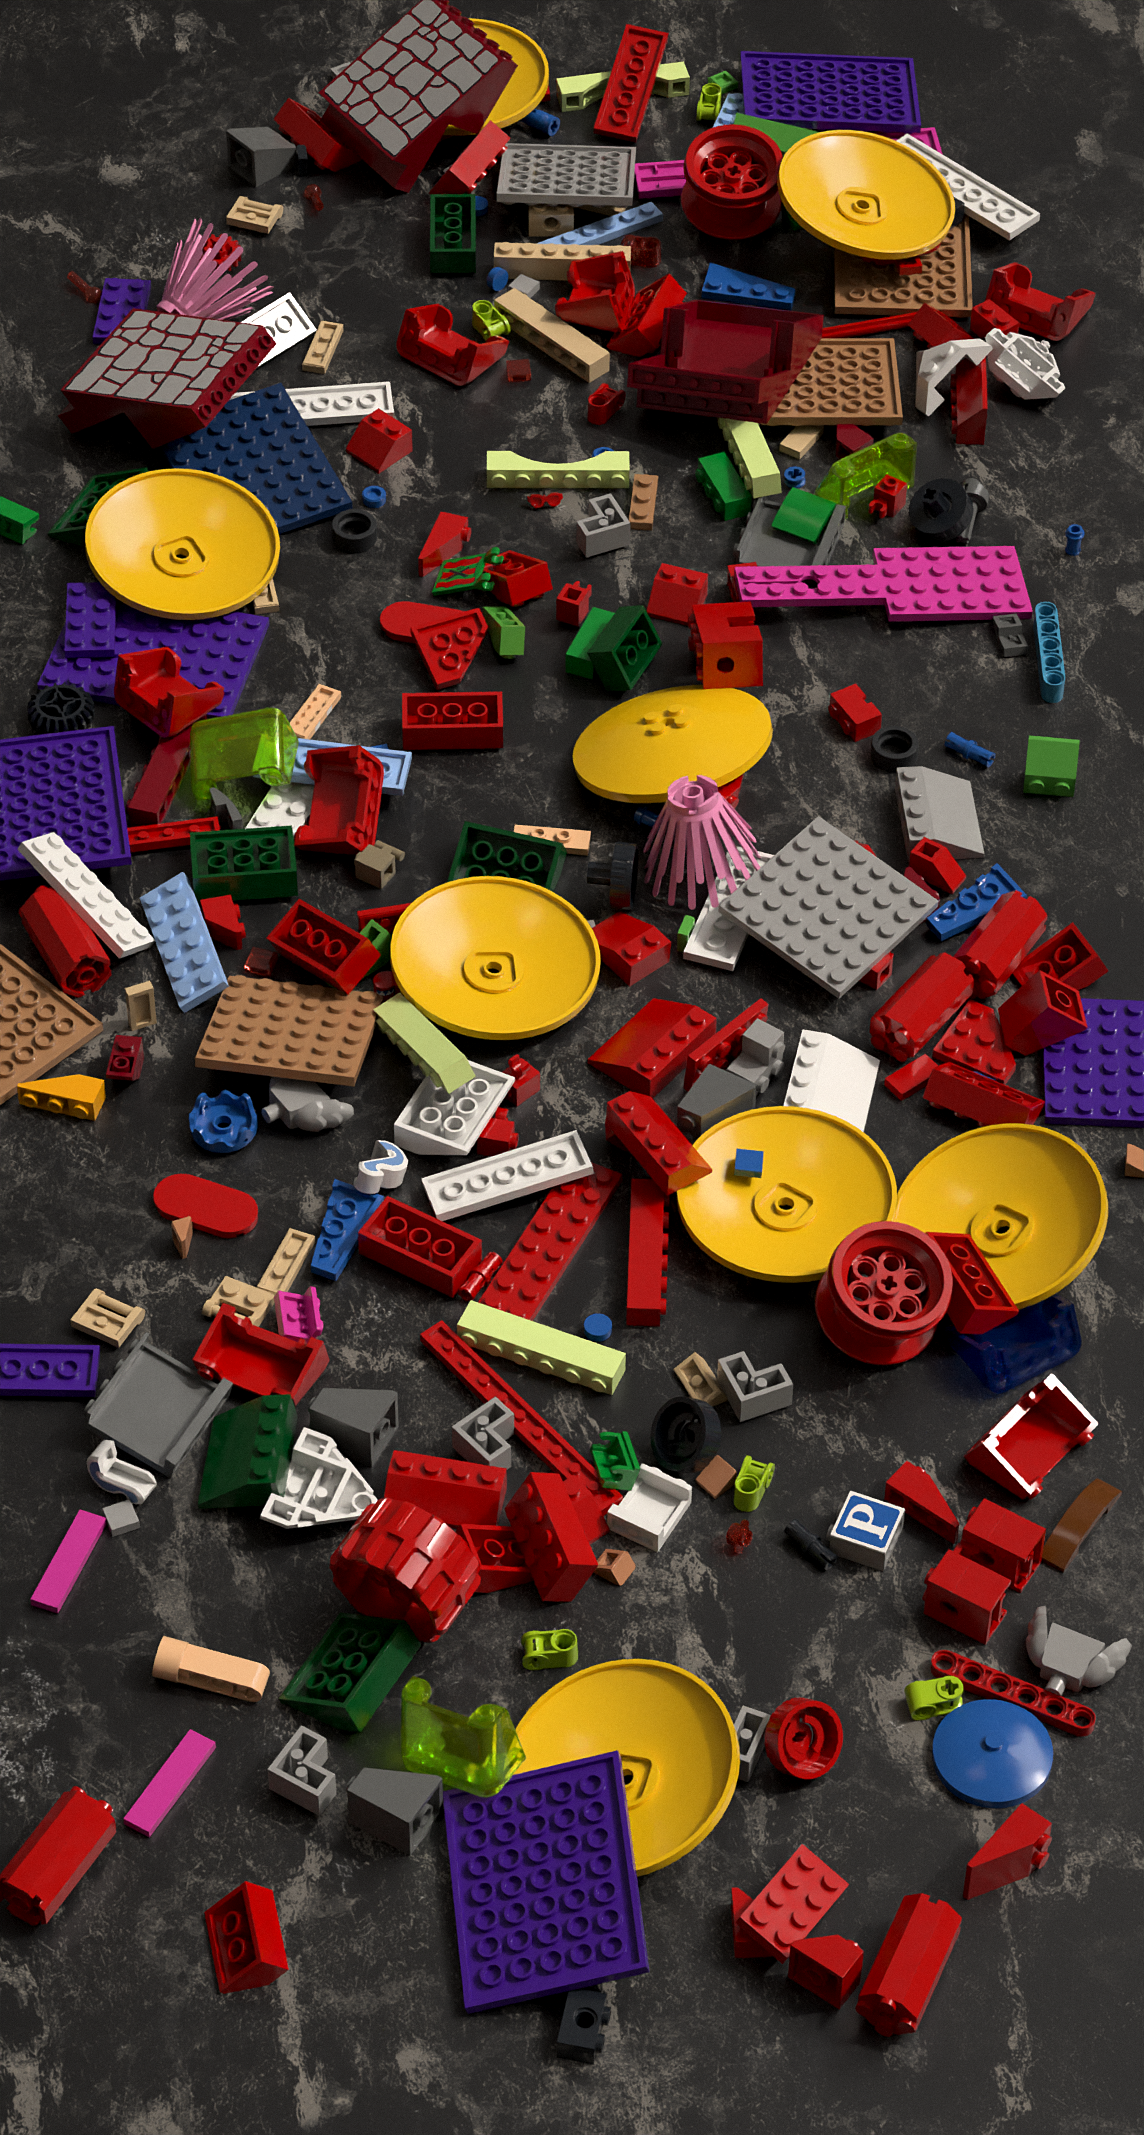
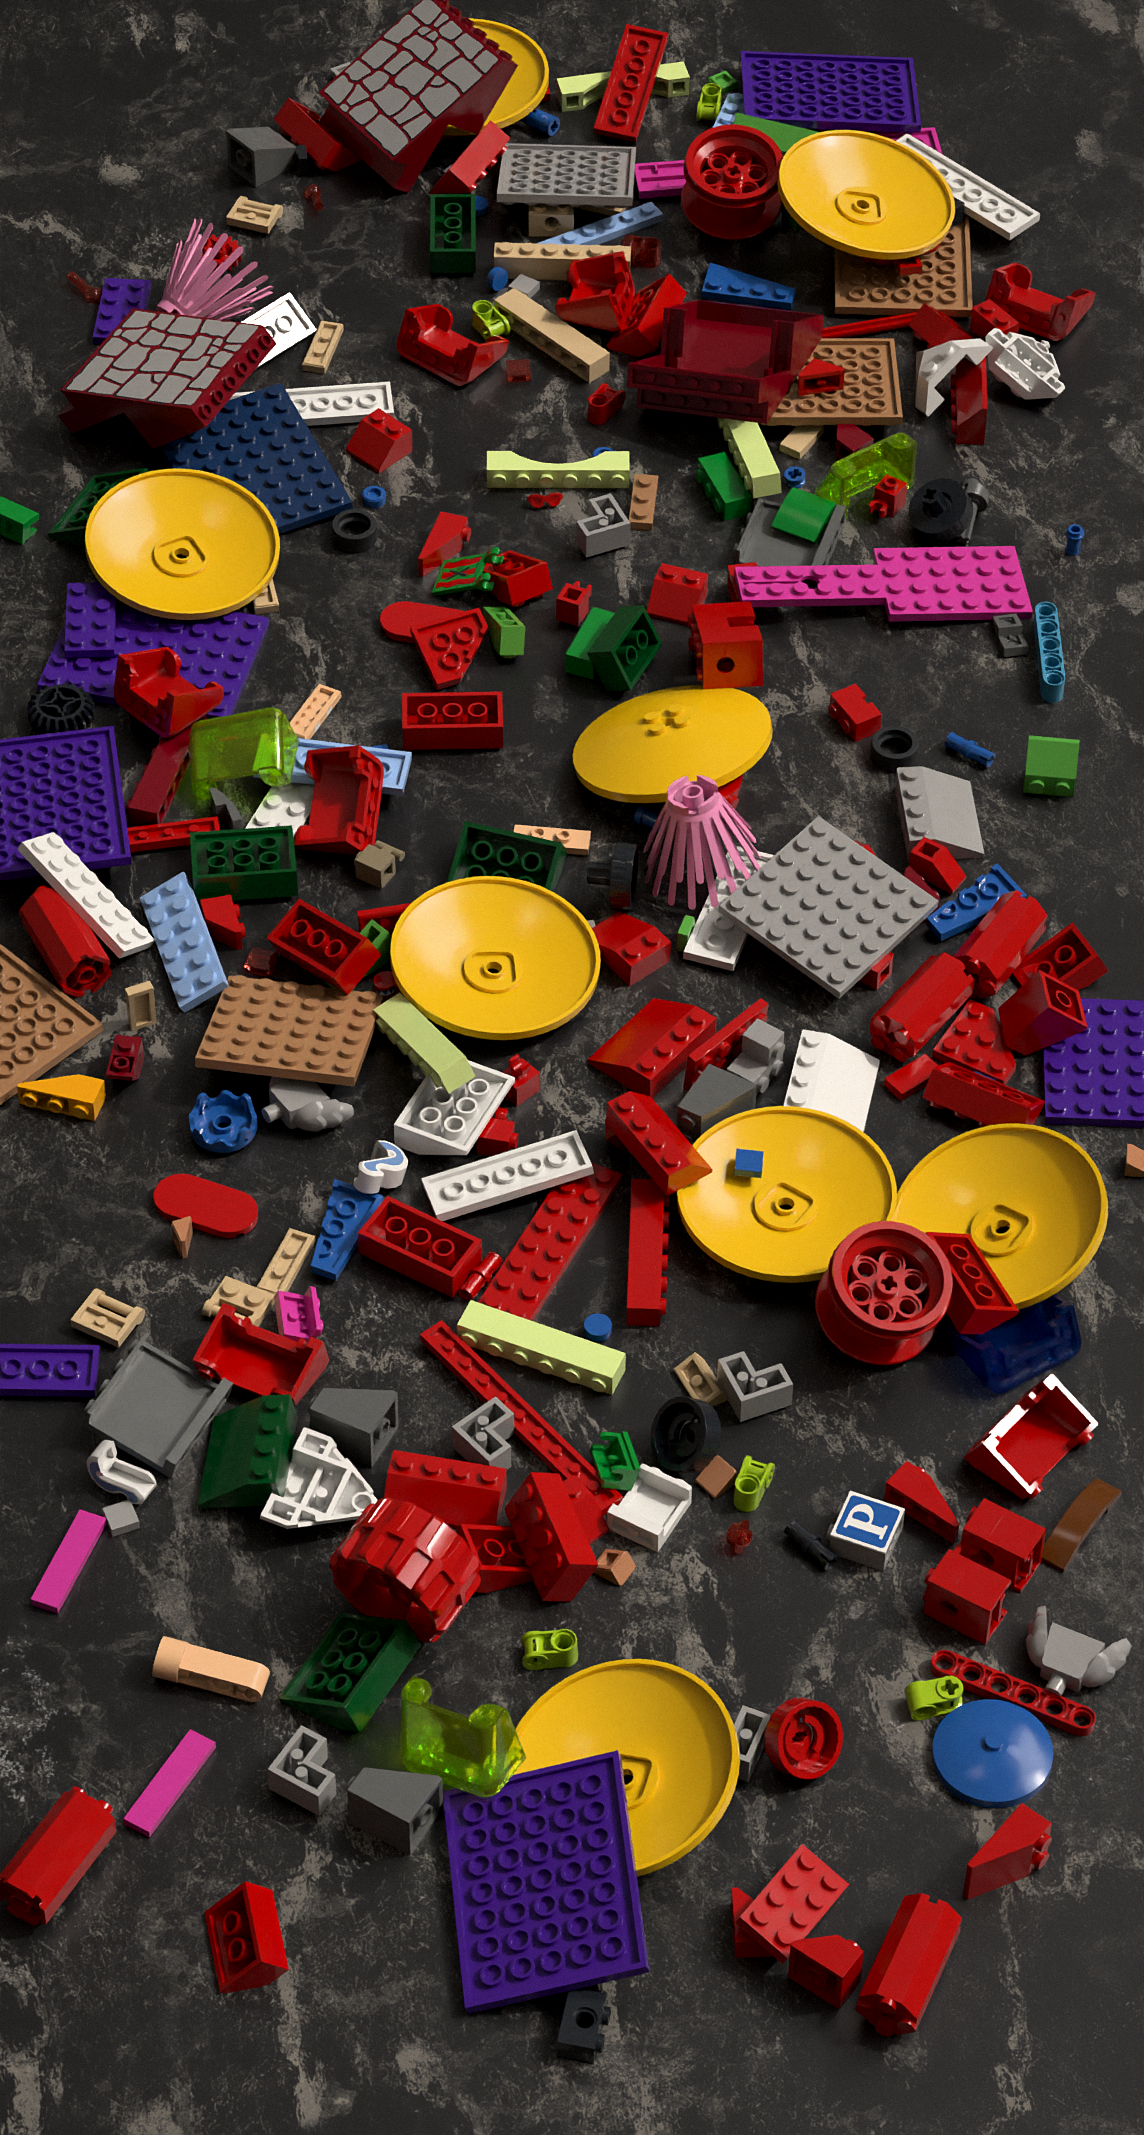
none -> red slope [798,358,845,396]

